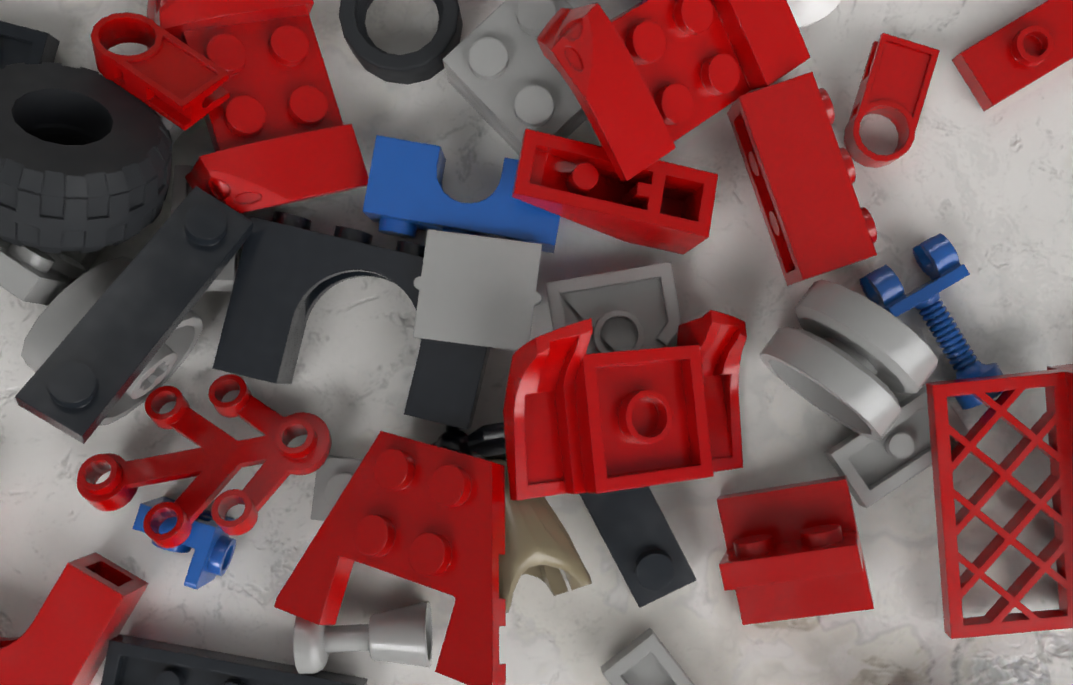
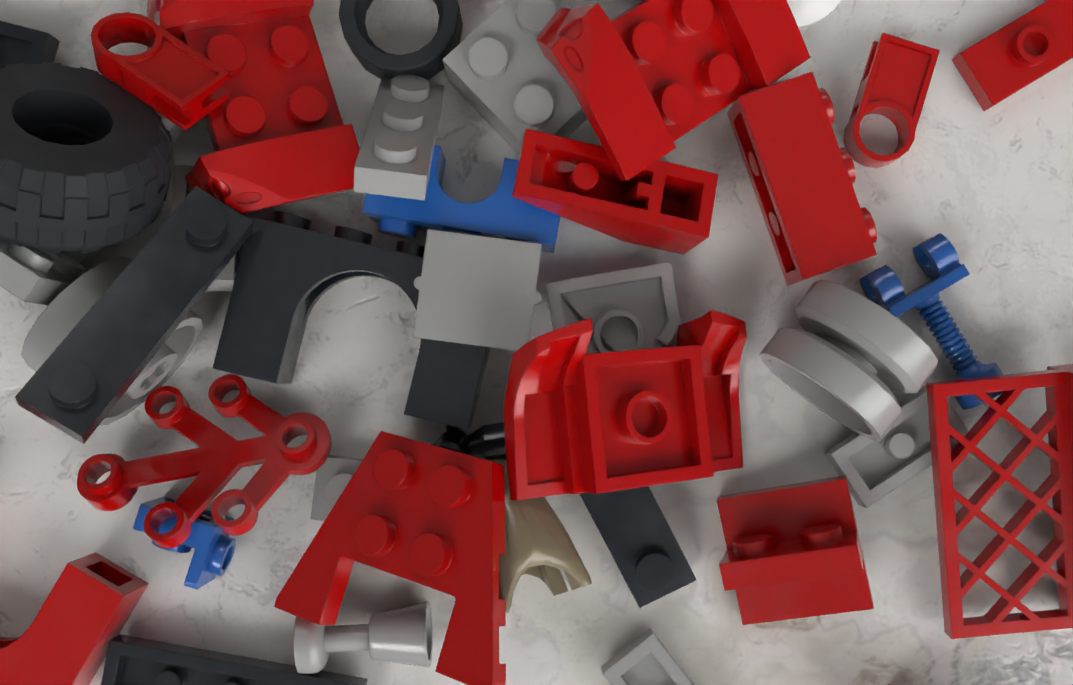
none -> light grey plate [354,75,444,201]

